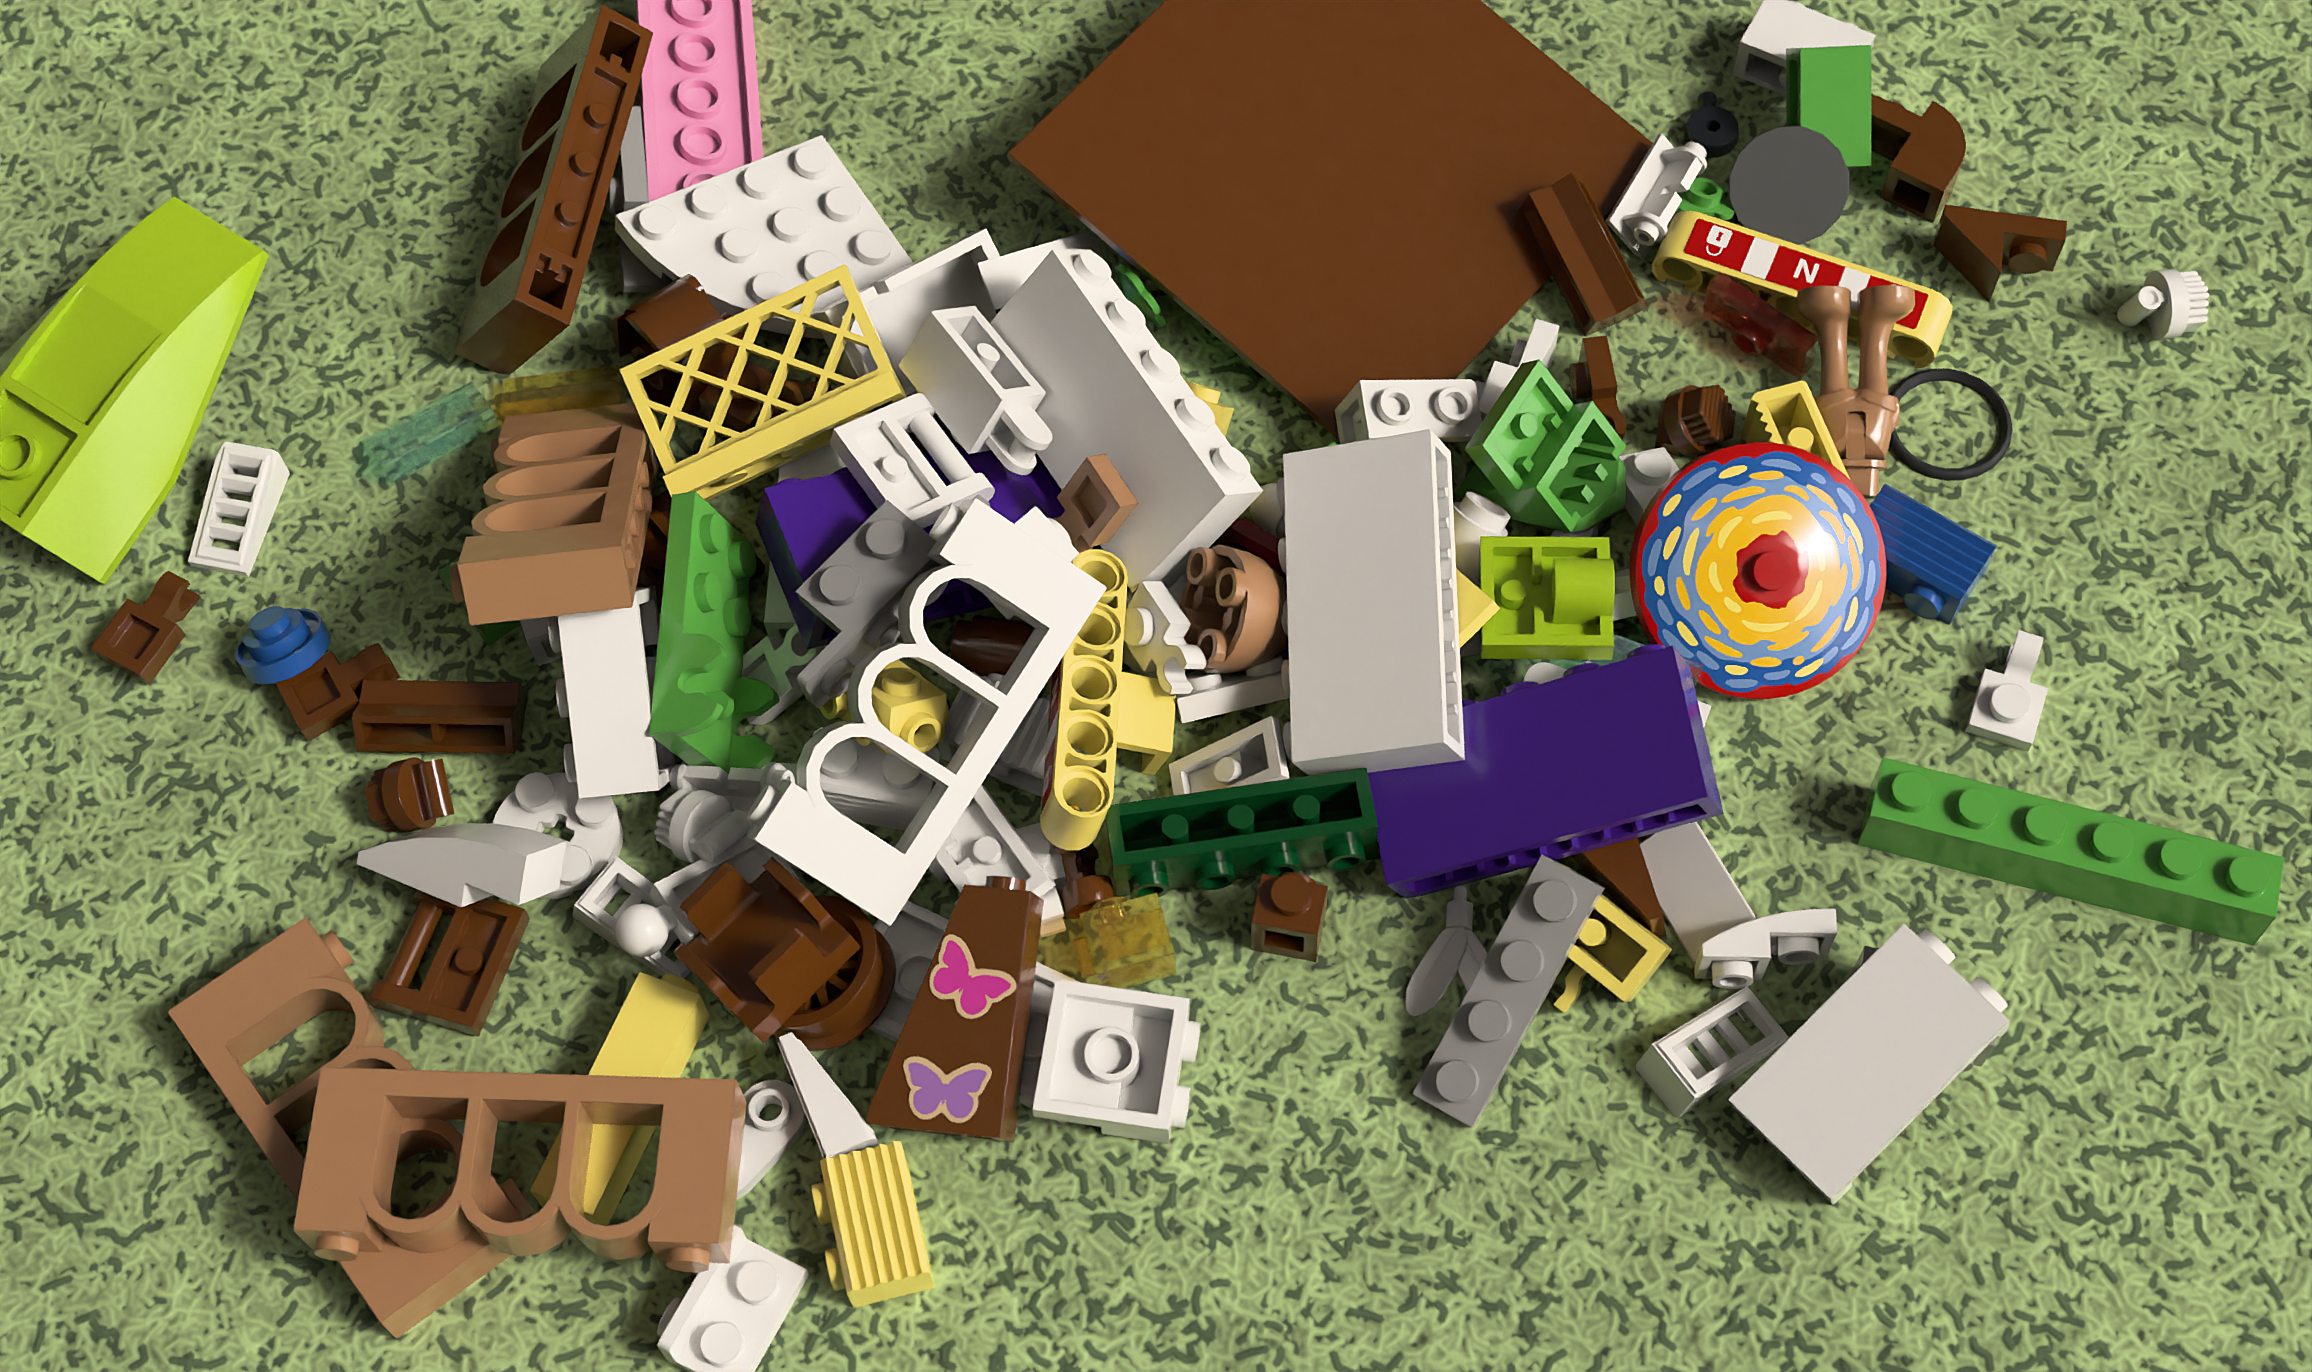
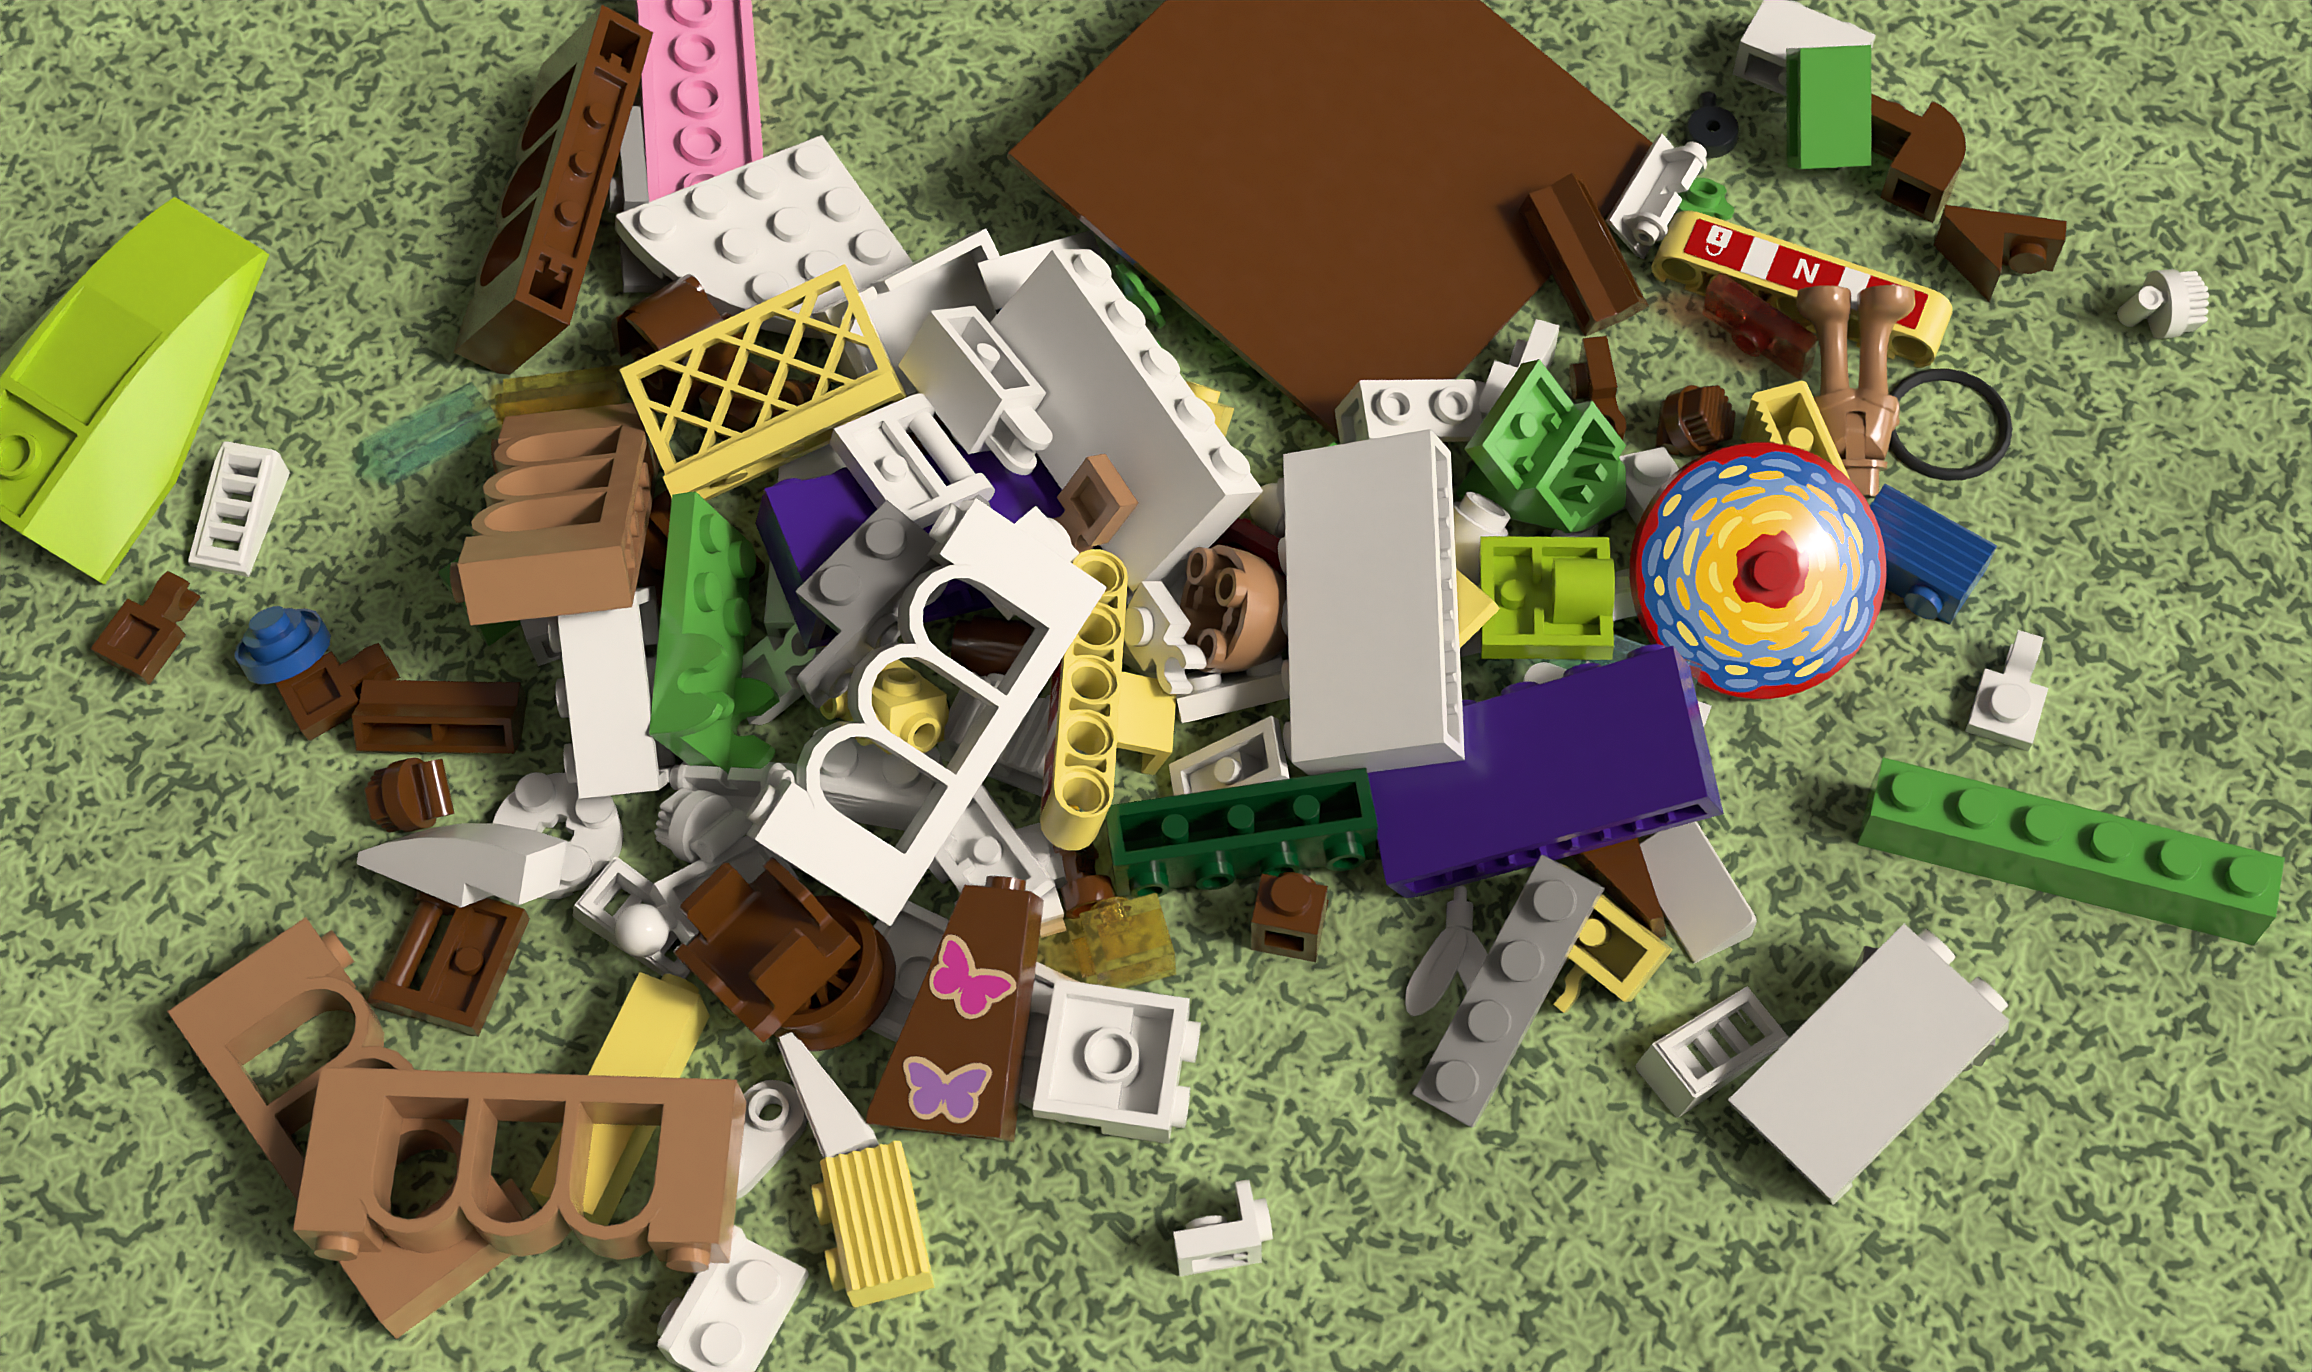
white slope [1694,908,1837,989] -> none
dark grey tile [1730,126,1849,245] -> none
none -> white bracket [1174,1179,1273,1276]

